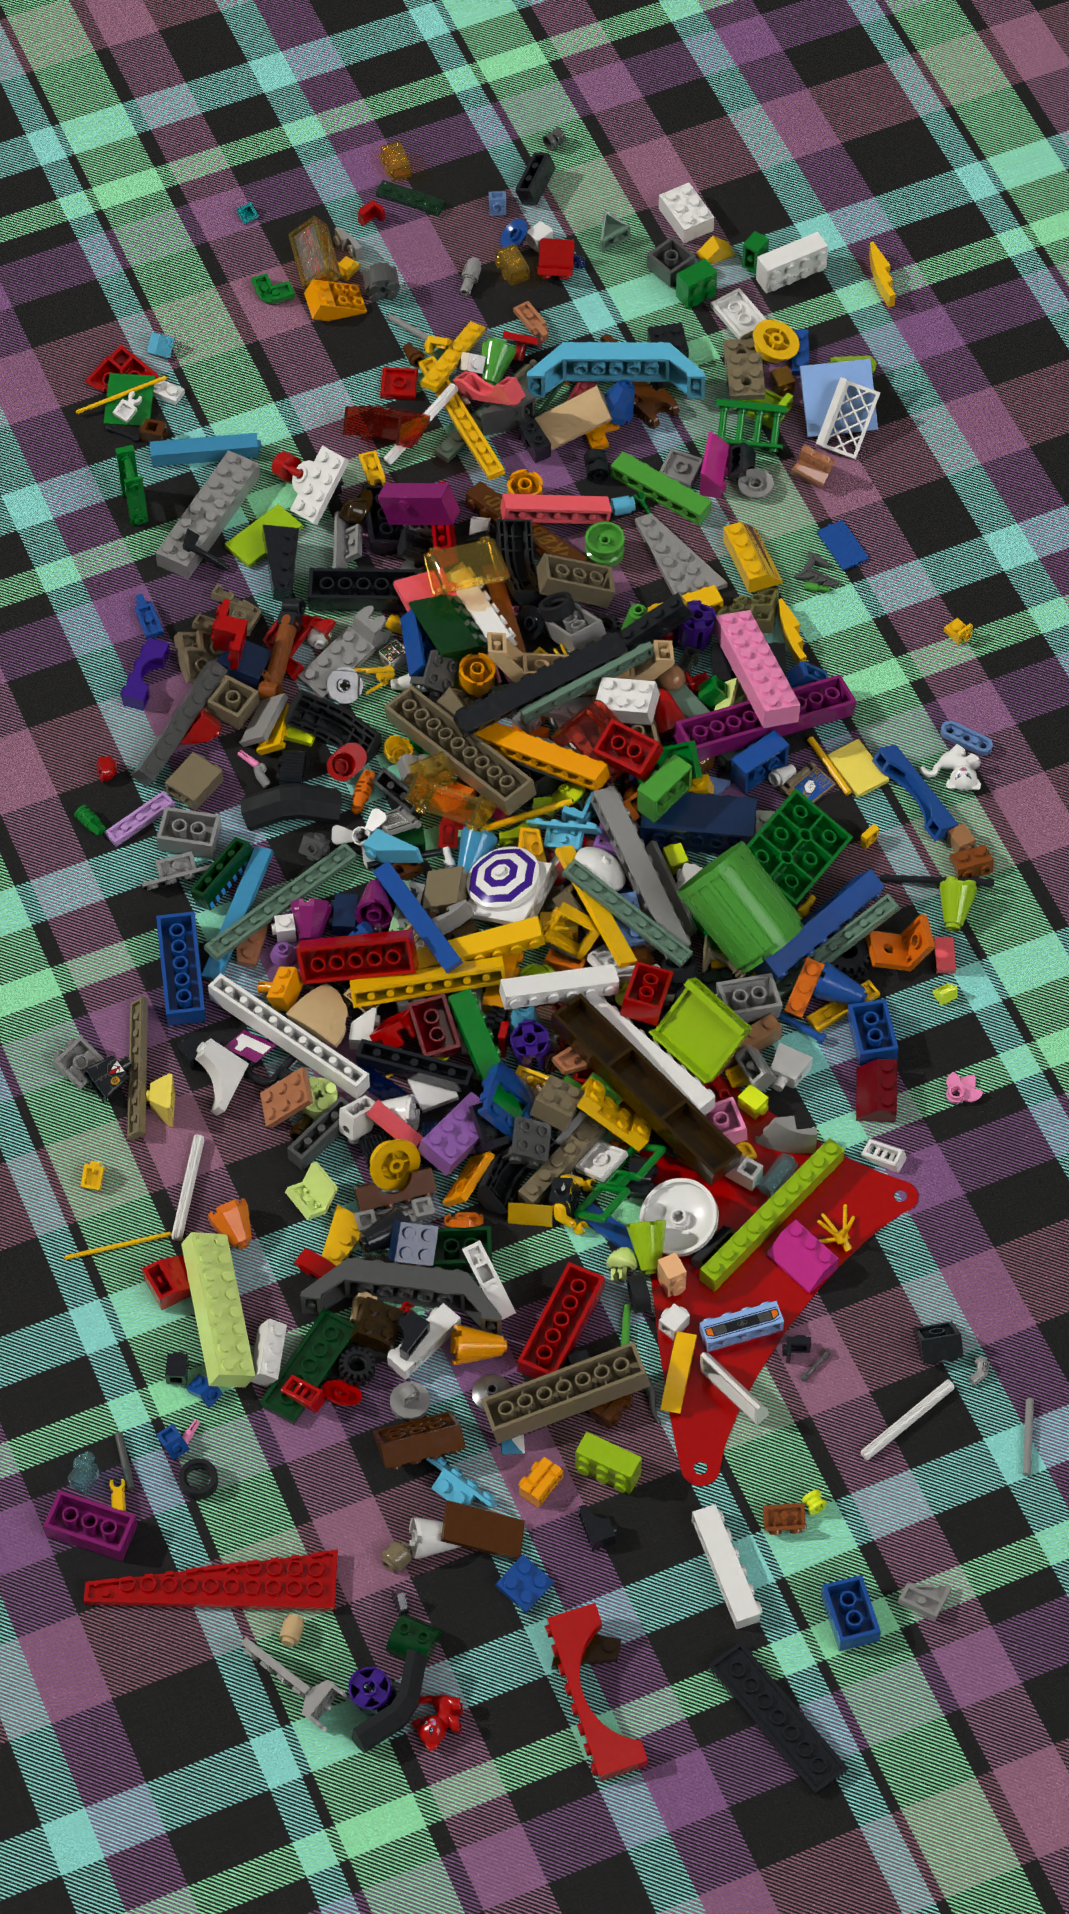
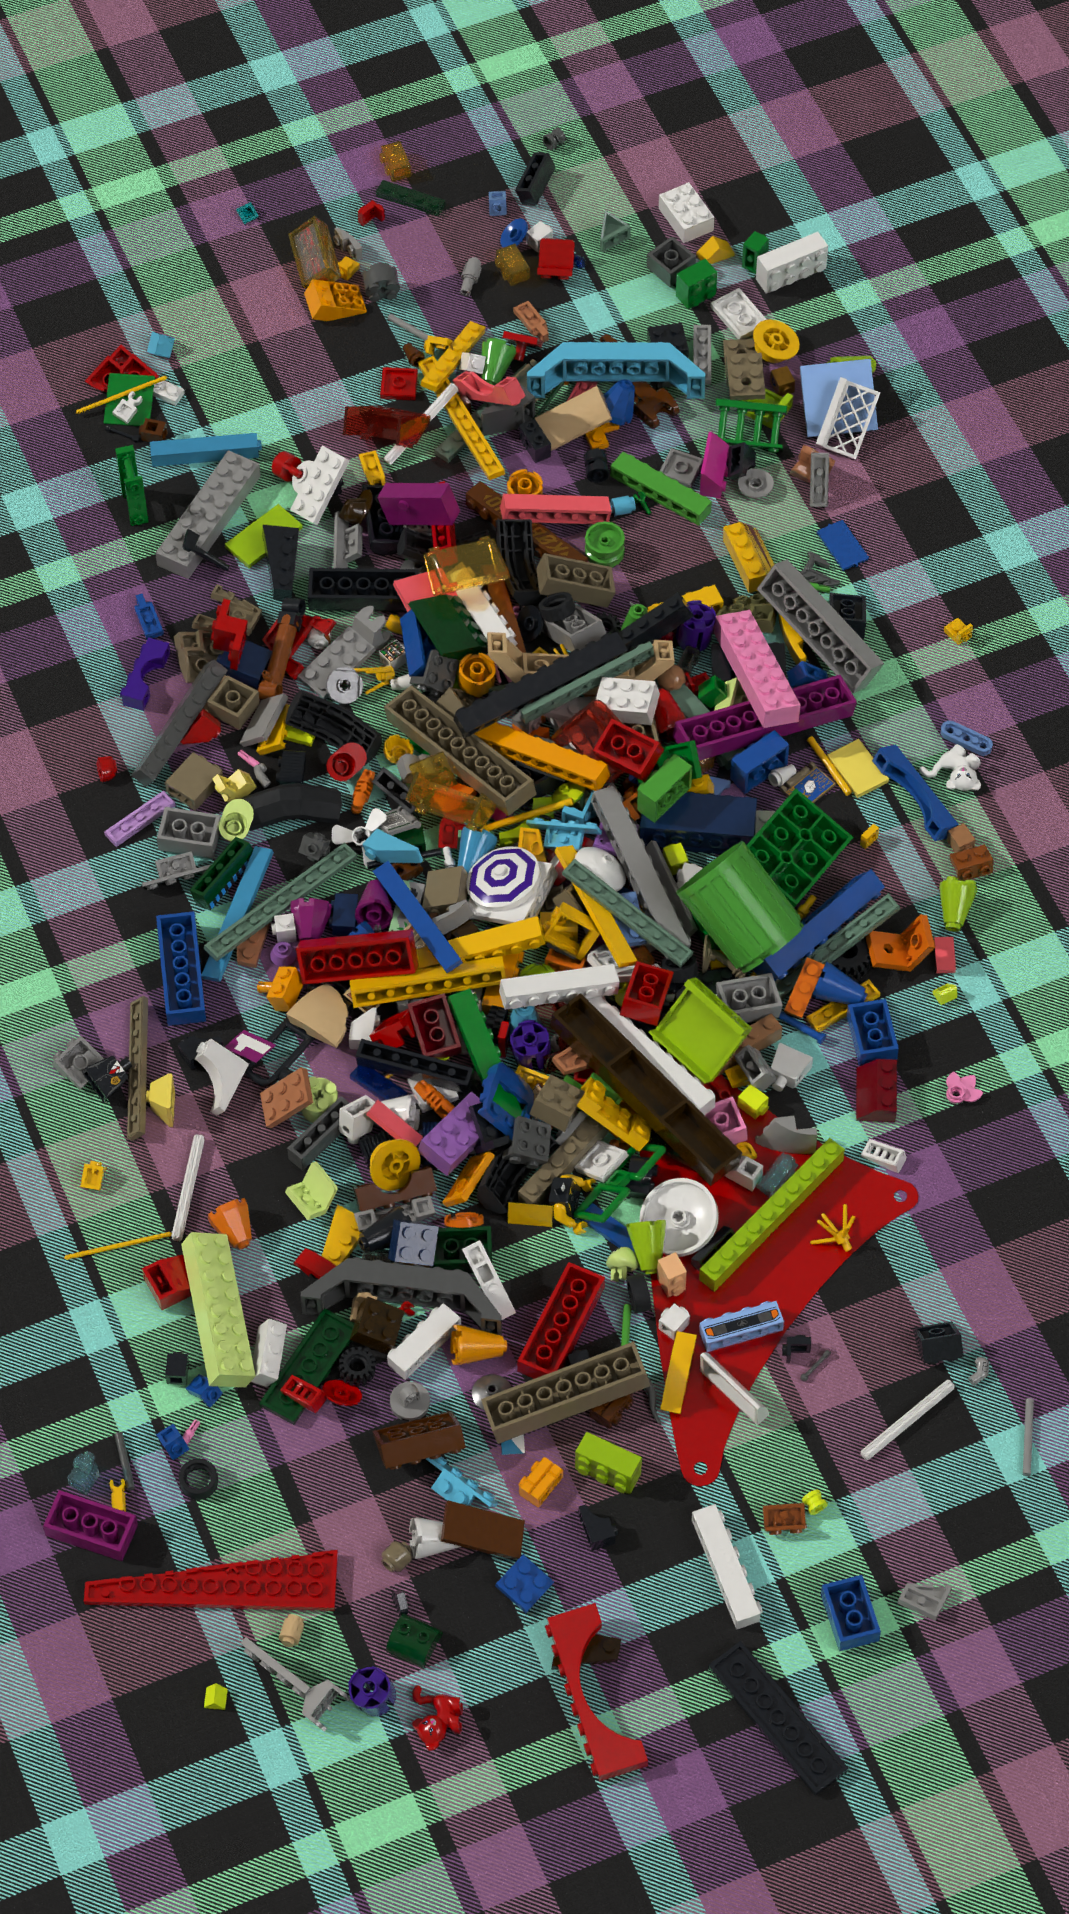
green hinge [74,805,107,835] -> none
white brick [208,973,370,1099] -> none
green plate [251,273,295,304] -> none
dark brown cone [290,1114,313,1141] -> none
black piece [352,1649,428,1753] -> none
black arch [397,1310,430,1361] -> none
white brick [469,516,491,535] -> none
light grey wing [634,513,728,596] -> none
dark pink slope [767,1220,839,1294] -> none
blue plate [791,329,809,375] -> none
yellow slope [869,242,896,308] -> none
black bar [880,874,994,888] -> none
none -> neon yellow slope [204,1683,228,1710]
none -> light yellow brick [212,769,257,802]
none -> yellowish green piece [219,799,254,841]
none -> orange hinge [414,1080,455,1119]
none -> light grey plate [693,325,711,385]
none -> light grey brick [757,559,884,693]
none -> light grey tile [810,453,829,507]
none -> black slope [829,593,866,641]

